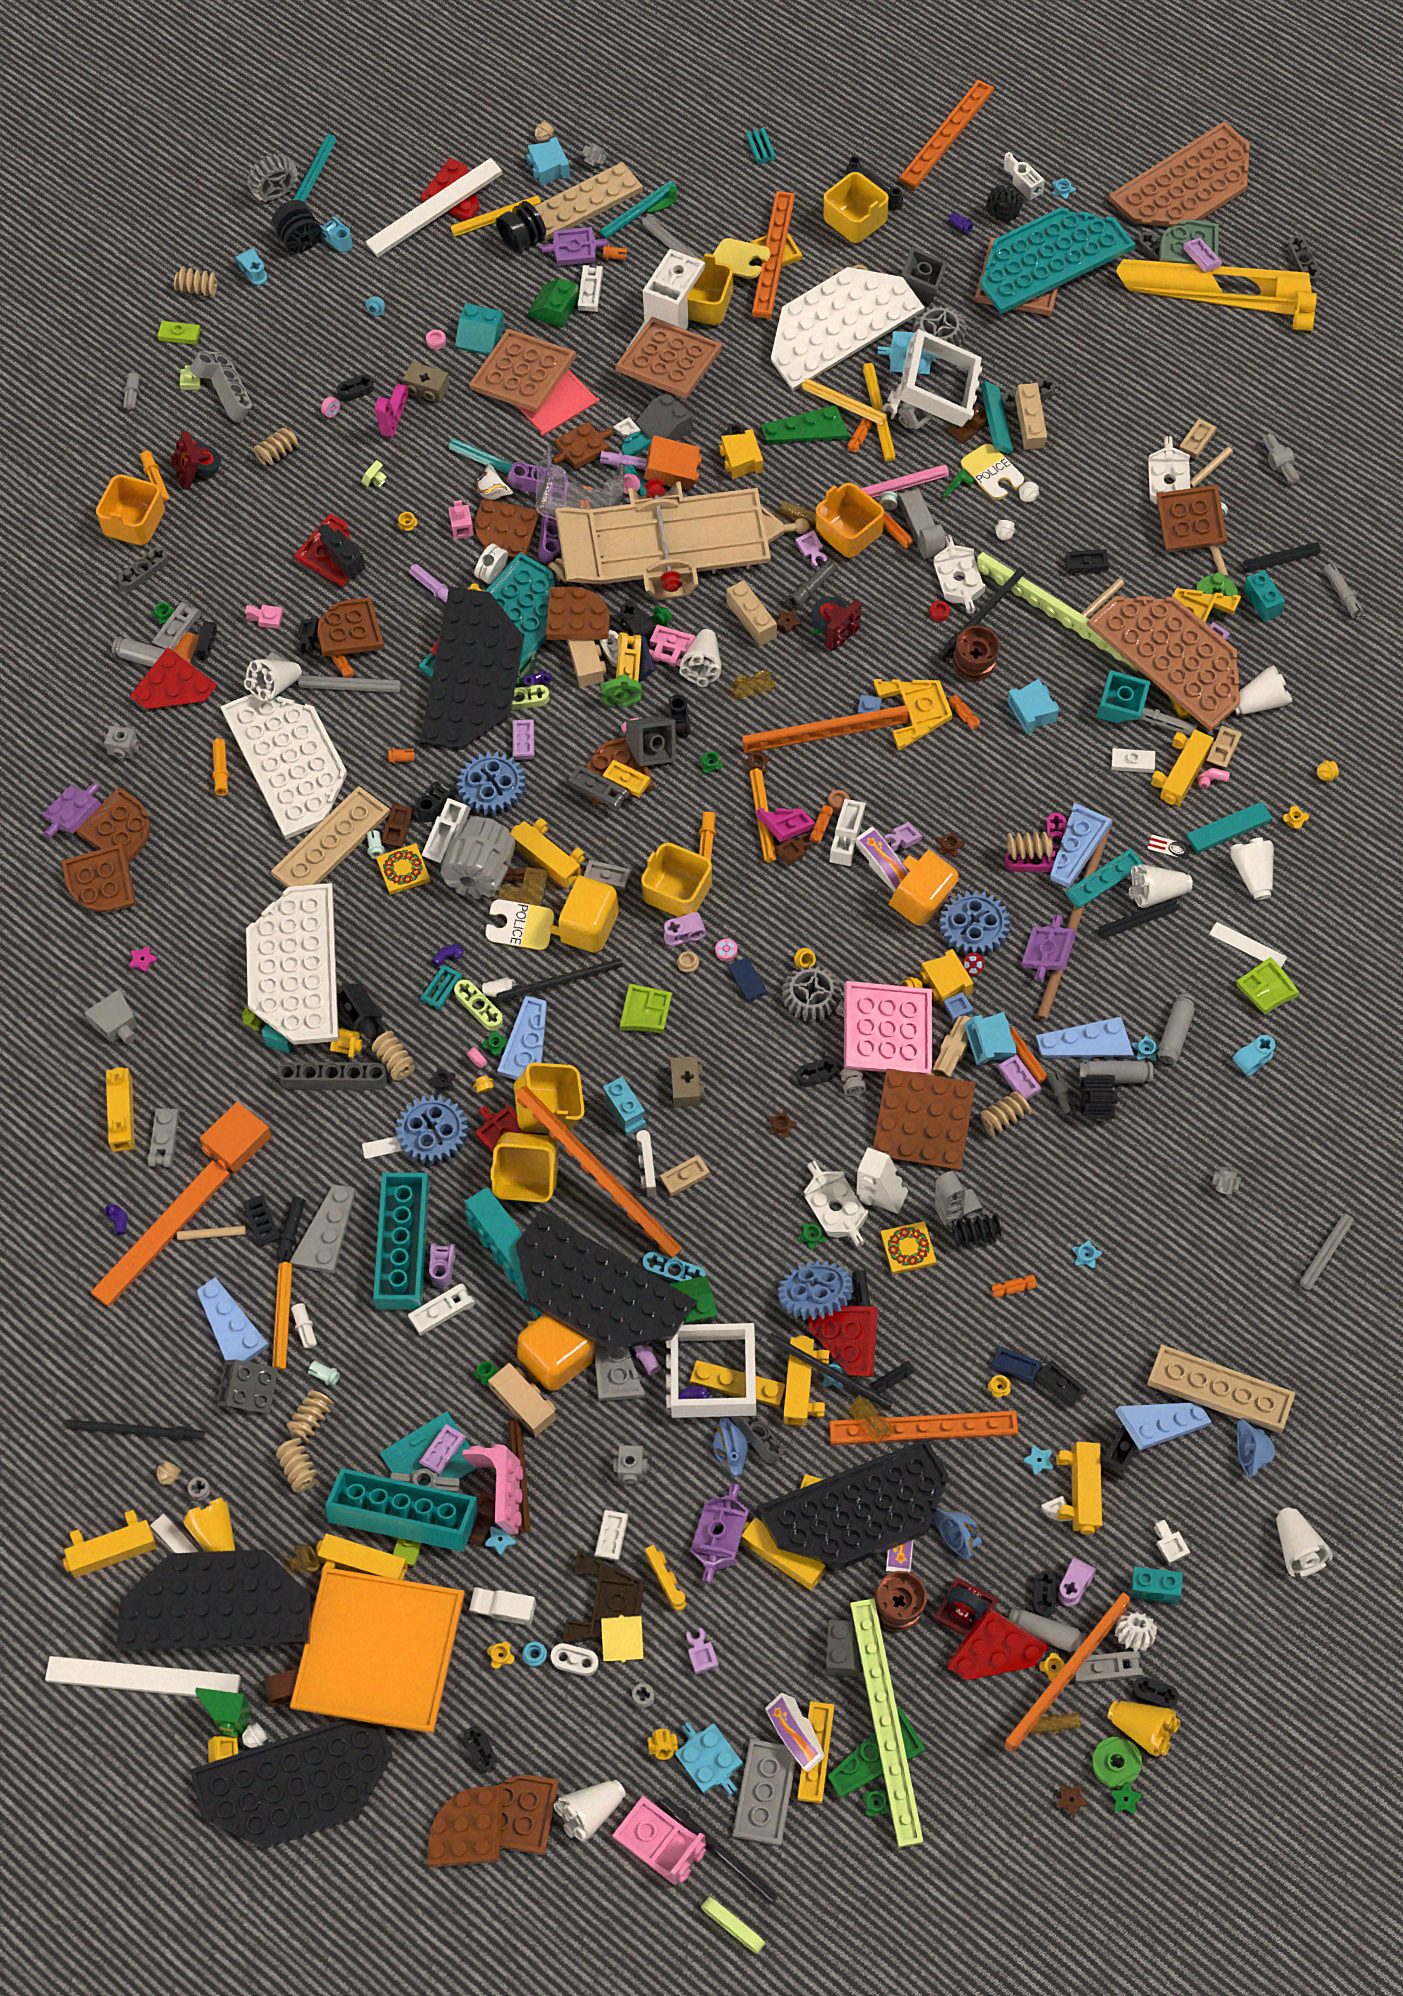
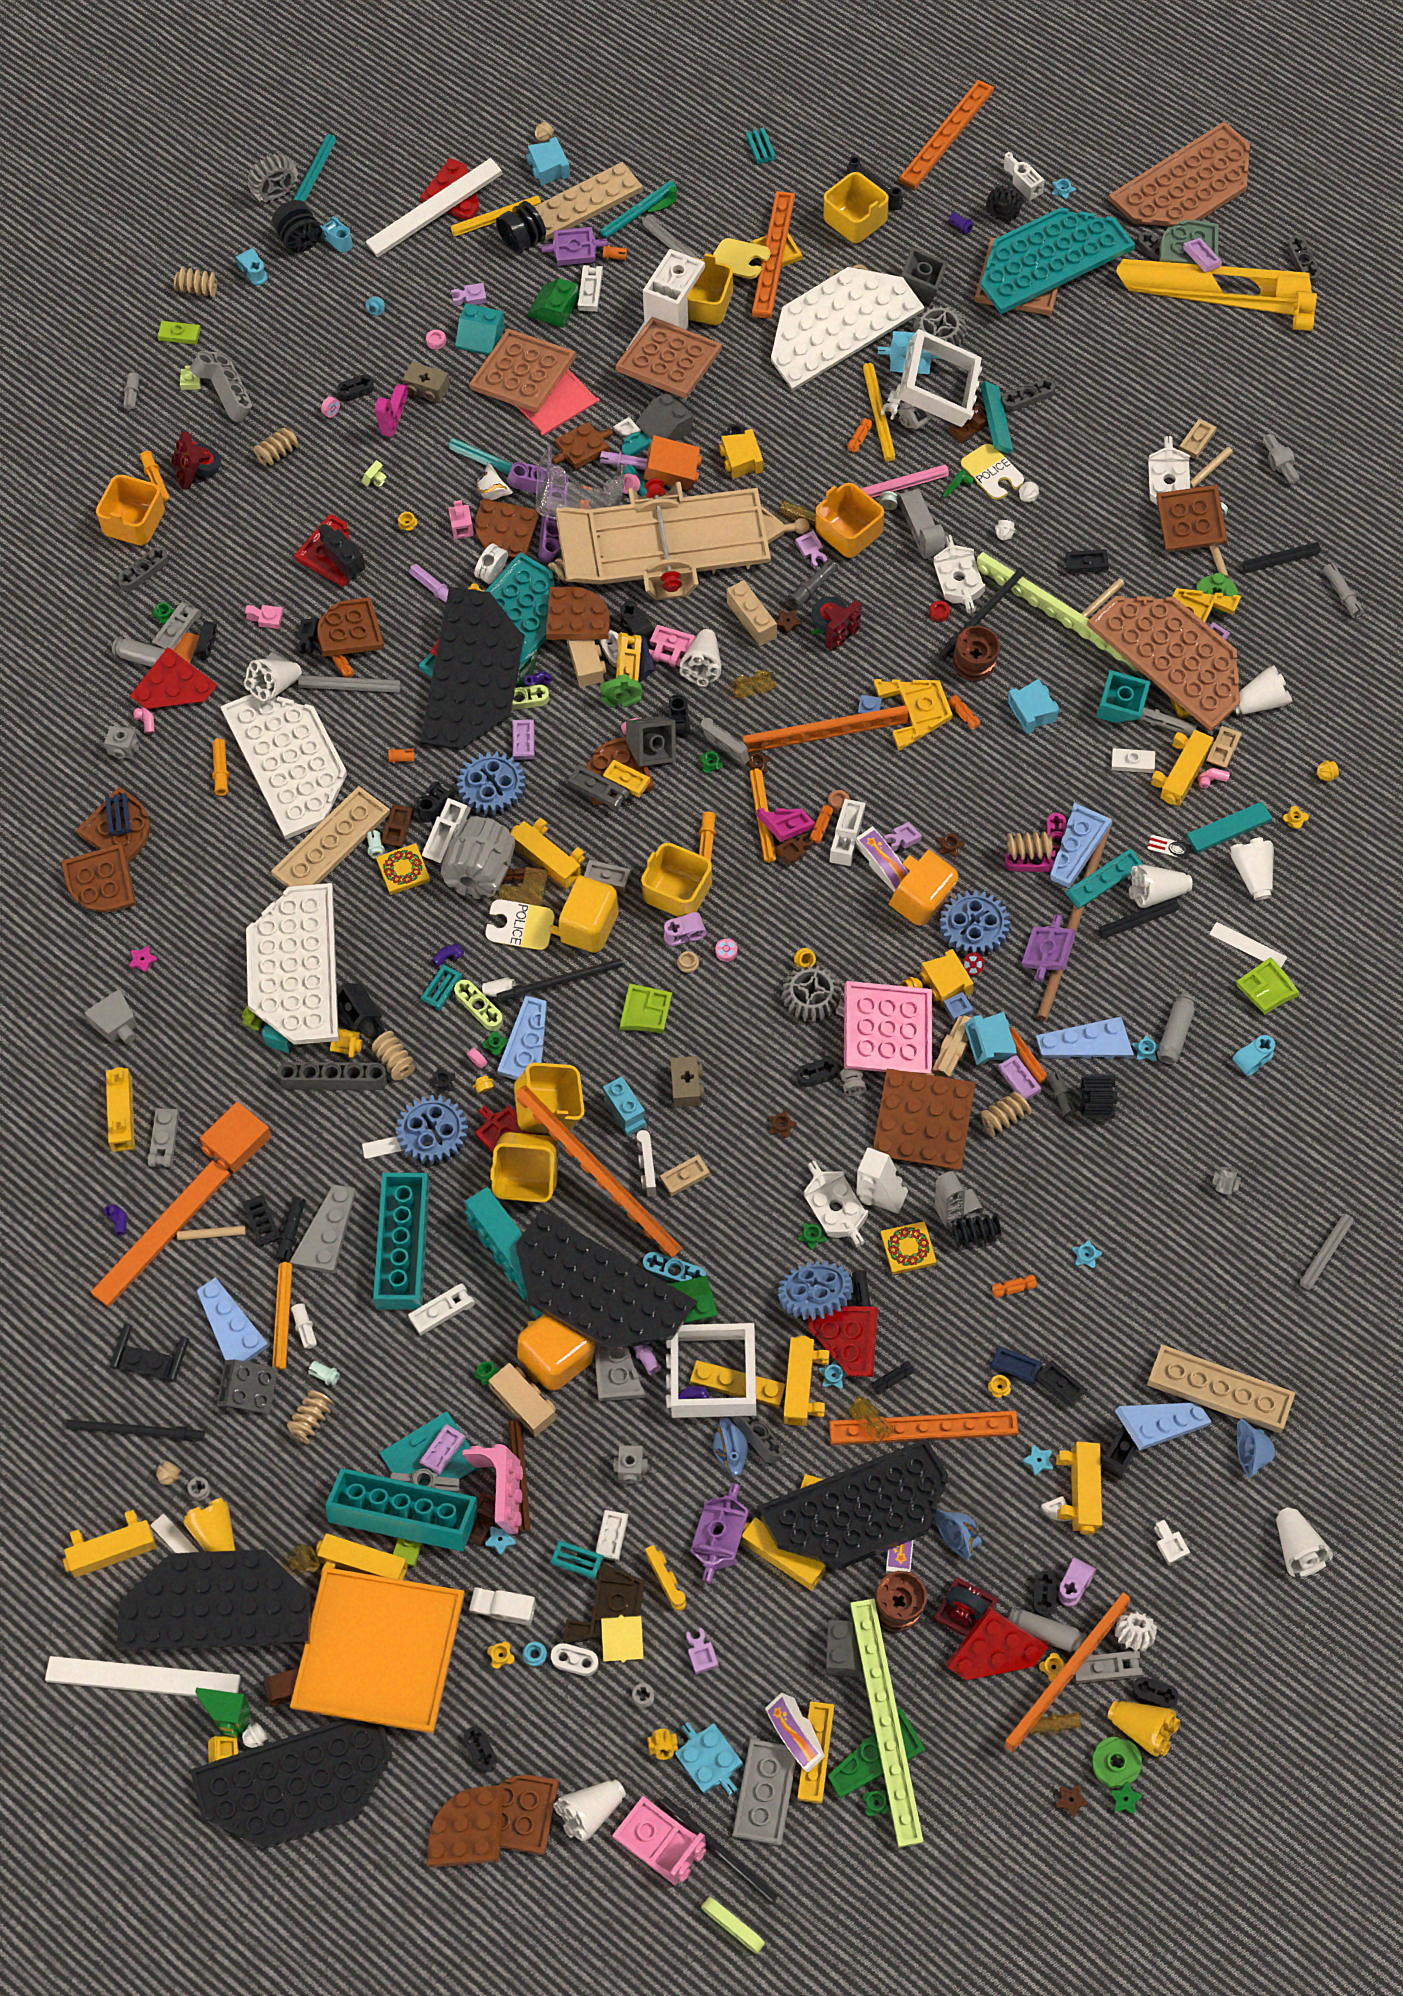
medium lavender plate [42,782,101,838] -> none
tan piece [276,1438,318,1492] -> none
lavender piece [429,1243,455,1289] -> none
light grey gear [582,143,607,167] -> none
green plate [652,606,672,628] -> none
dark blue tile [728,957,767,1003] -> none
green wing [760,405,849,445] -> none
black bar [767,1333,893,1410] -> none
yellow axle [801,378,887,425] -> none
orange axle [883,511,914,549] -> none
tan brick [1015,383,1047,450] -> none
light grey axle [1079,1061,1153,1083] -> none
teal brick [1130,1566,1183,1604] -> none
teal brick [1244,570,1285,622] -> none
none -> dark blue tile [105,793,132,836]
none -> black plate [110,1324,189,1382]
none -> bright pink arm [133,707,155,734]
none -> lavender plate [451,283,487,306]
none -> teal tile [550,1540,604,1580]
none -> light grey plate [701,718,750,765]

